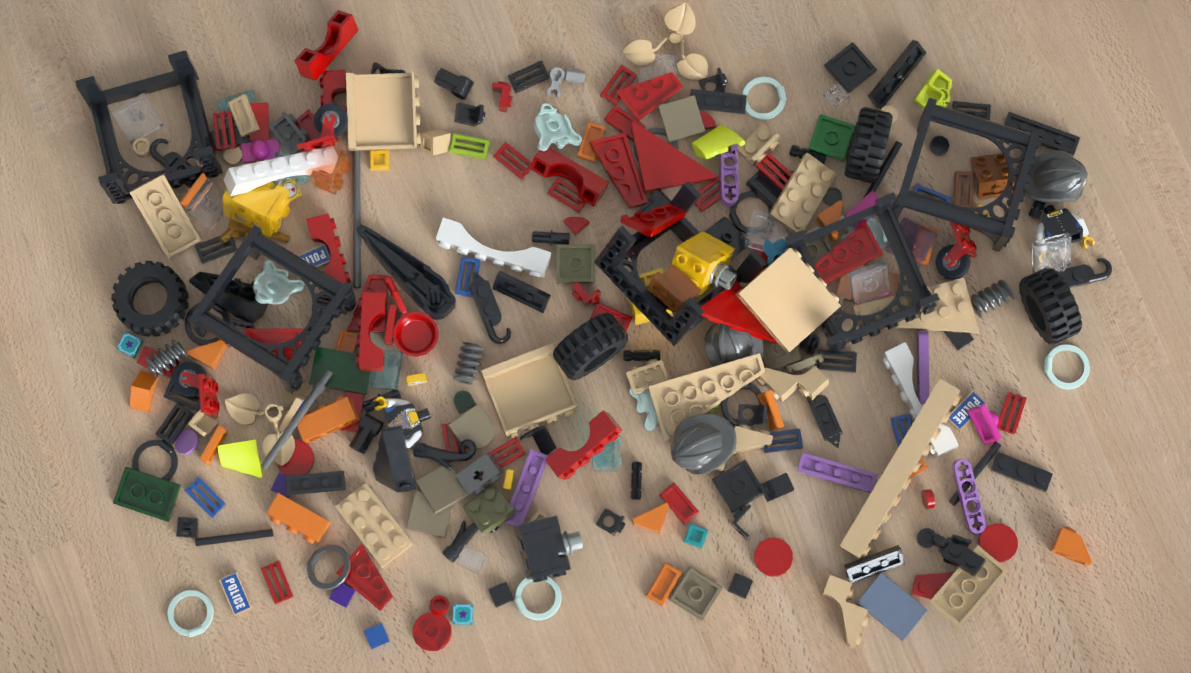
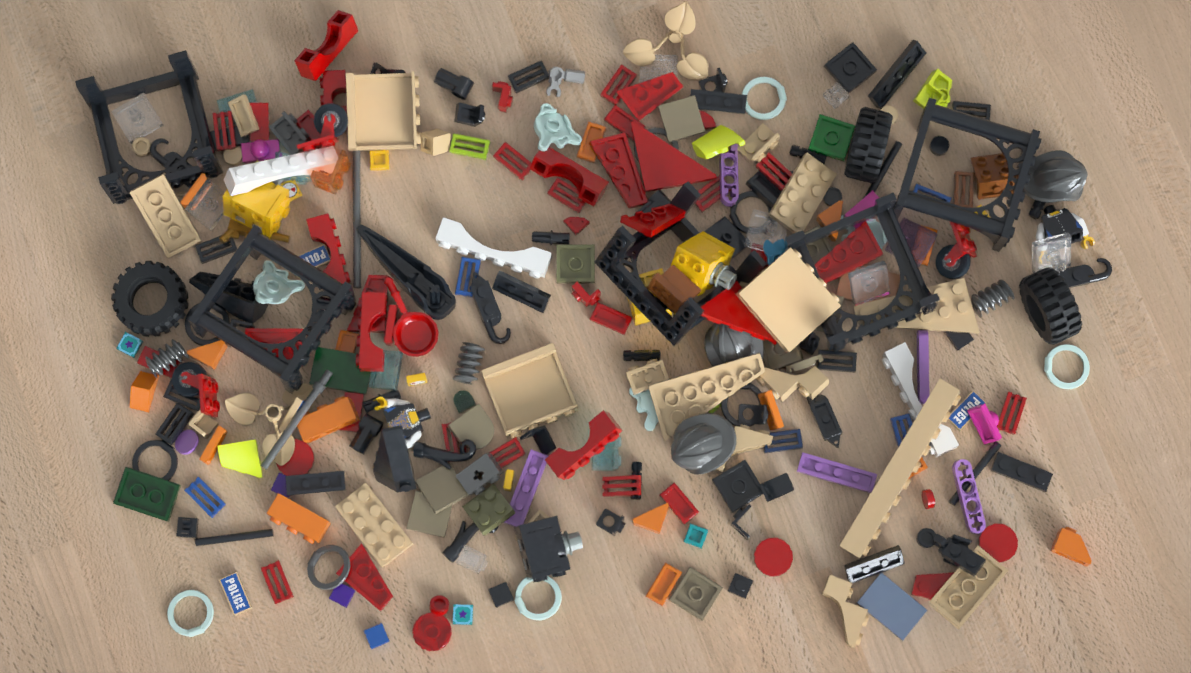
black tyre [553,312,628,380] -> none
black plate [1004,112,1080,156] -> none
none -> red tile [602,475,641,497]

